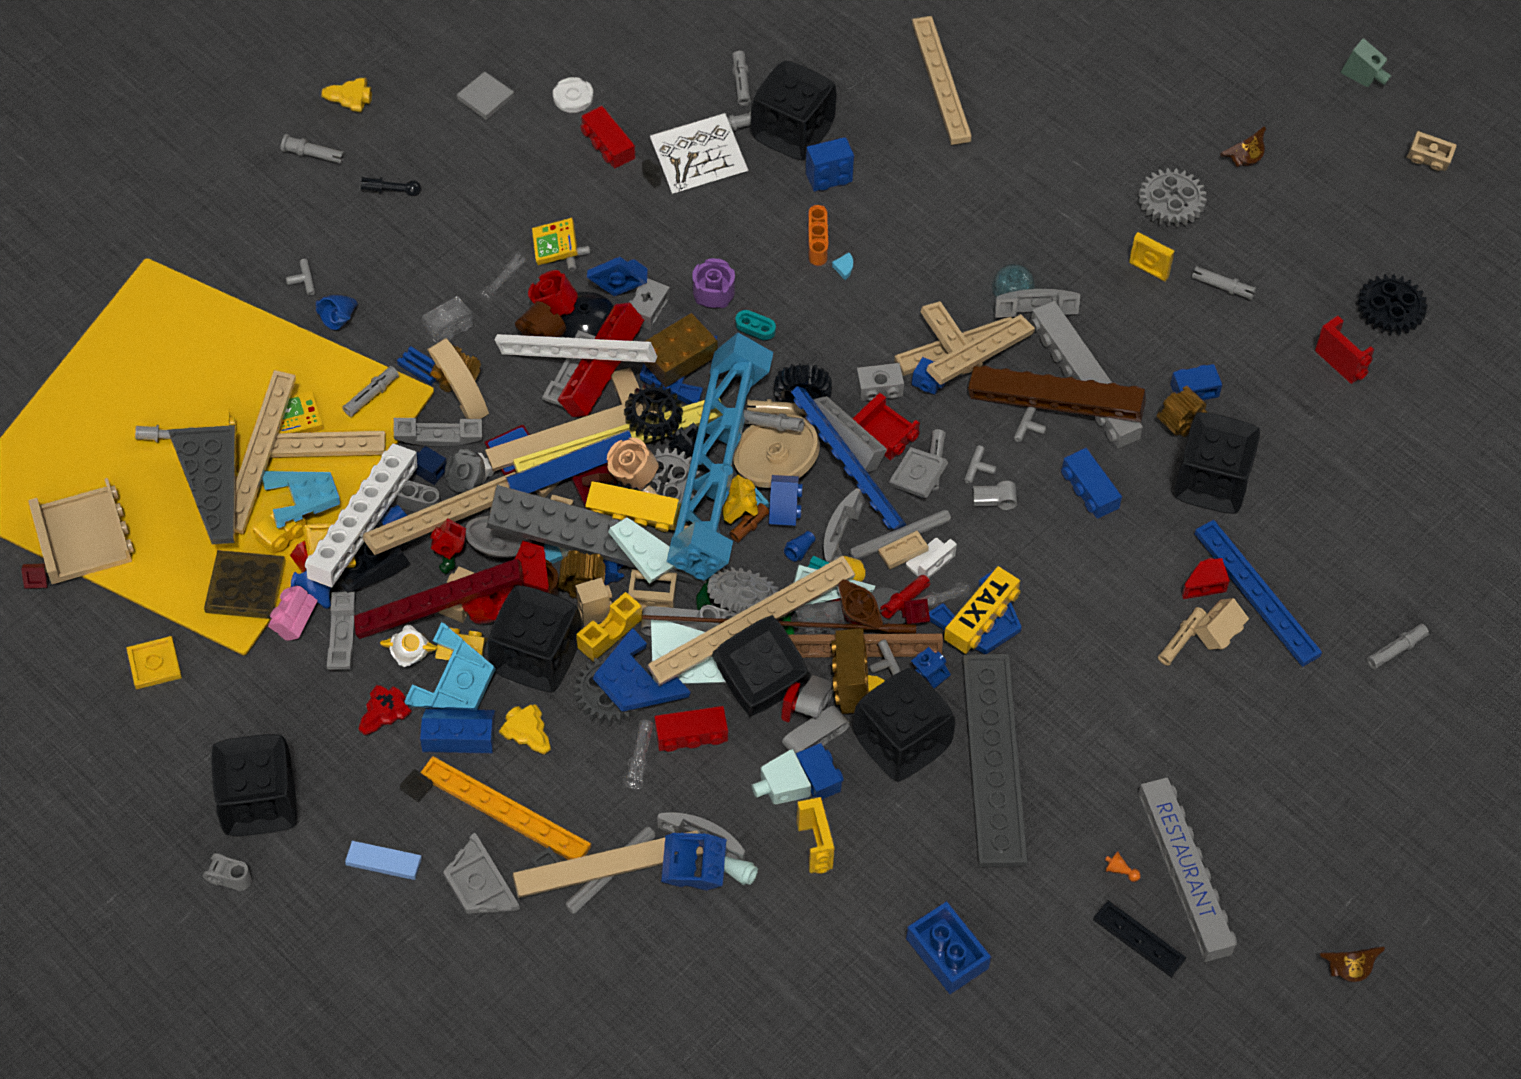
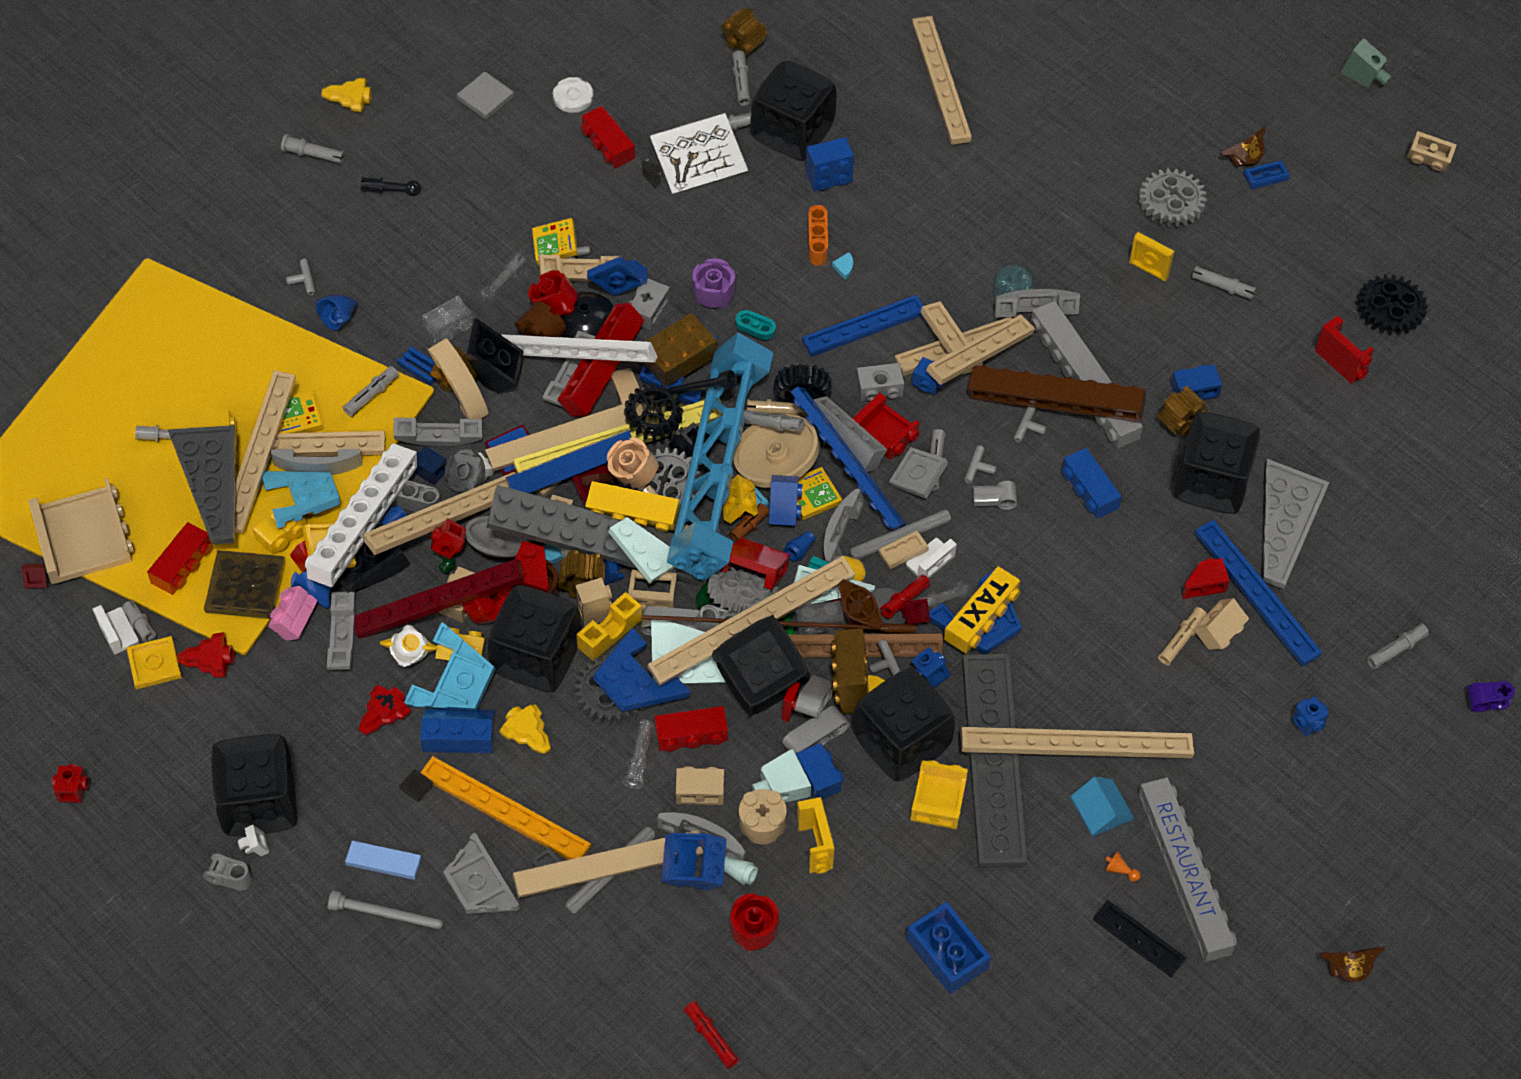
none -> red brick [52,764,89,803]
none -> white panel [93,605,139,655]
none -> light grey pin [122,600,156,642]
none -> red brick [147,522,213,595]
none -> red rock [177,632,235,678]
none -> white tile [238,825,269,856]
none -> light grey slope [271,449,363,475]
none -> light grey piece [328,890,443,929]
none -> black slope [466,318,524,394]
none -> tan slope [538,255,621,282]
none -> black piece [663,370,737,395]
none -> tan brick [676,766,724,805]
none -> red pin [684,1001,739,1069]
none -> pearl gold brick [721,7,768,55]
none -> red panel [722,537,791,590]
none -> red brick [730,893,779,951]
none -> tan brick [739,789,787,845]
none -> tile [797,467,842,520]
none -> blue tile [802,295,923,357]
none -> yellow panel [910,760,968,829]
none -> tan plate [960,727,1194,758]
none -> dark azure slope [1070,777,1134,837]
none -> blue tile [1243,160,1290,190]
none -> light grey wing [1263,459,1329,589]
none -> blue brick [1292,696,1329,737]
none -> dark purple piece [1467,681,1515,712]

